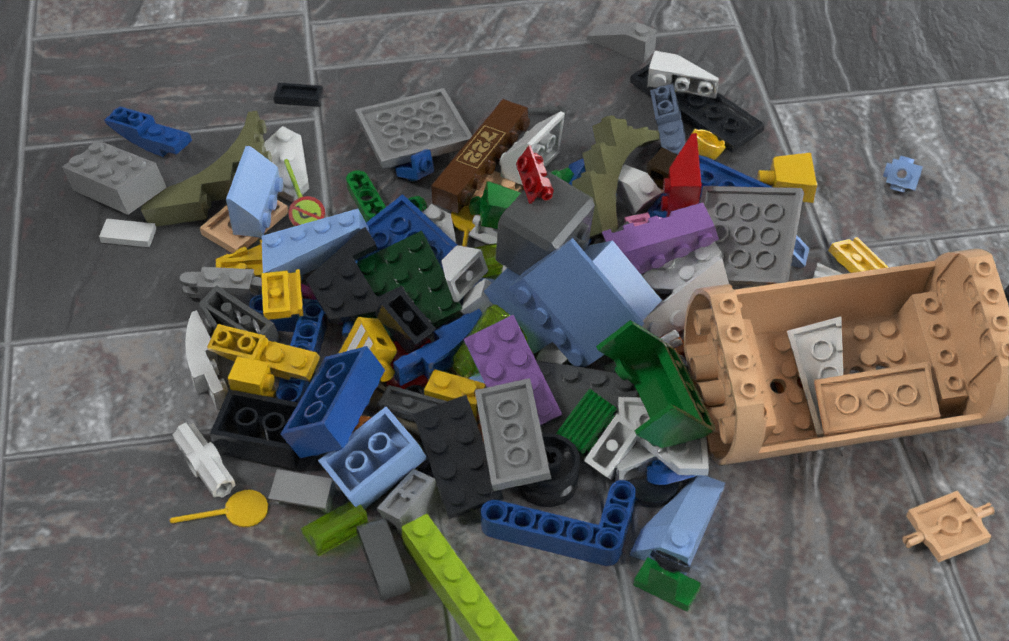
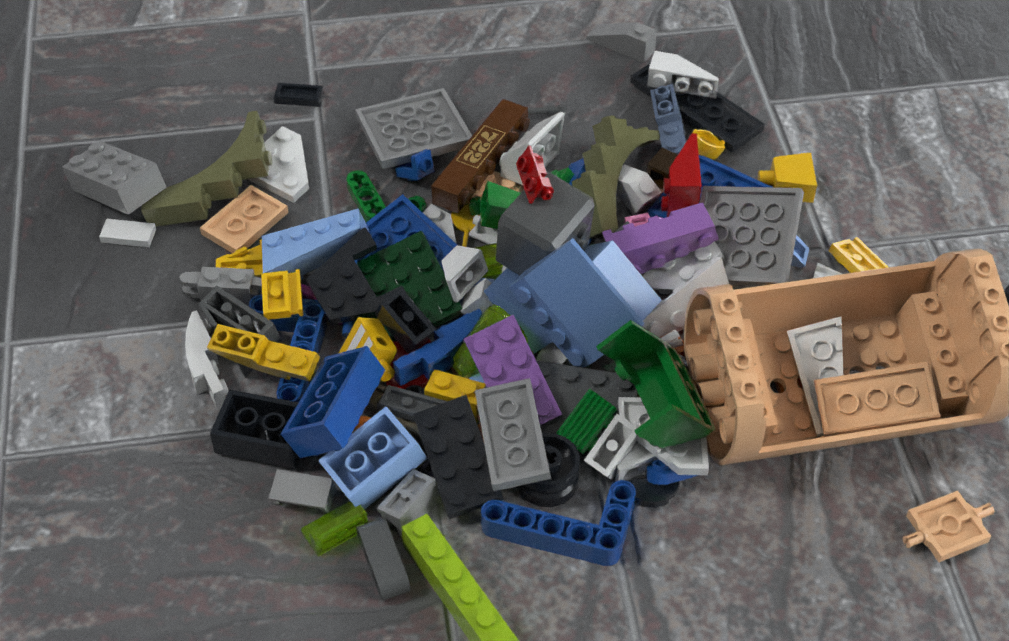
blue slope [104,107,192,157] -> none
yellow piece [169,490,268,527] -> none
white piece [172,423,236,498] -> none
light blue slope [226,146,283,238] -> none
yellow brick [228,356,277,398] -> none
piece [284,159,325,226] -> none
light blue wedge [630,475,725,575] -> none
green piece [633,549,701,612] -> none
light blue brick [883,156,923,193] -> none

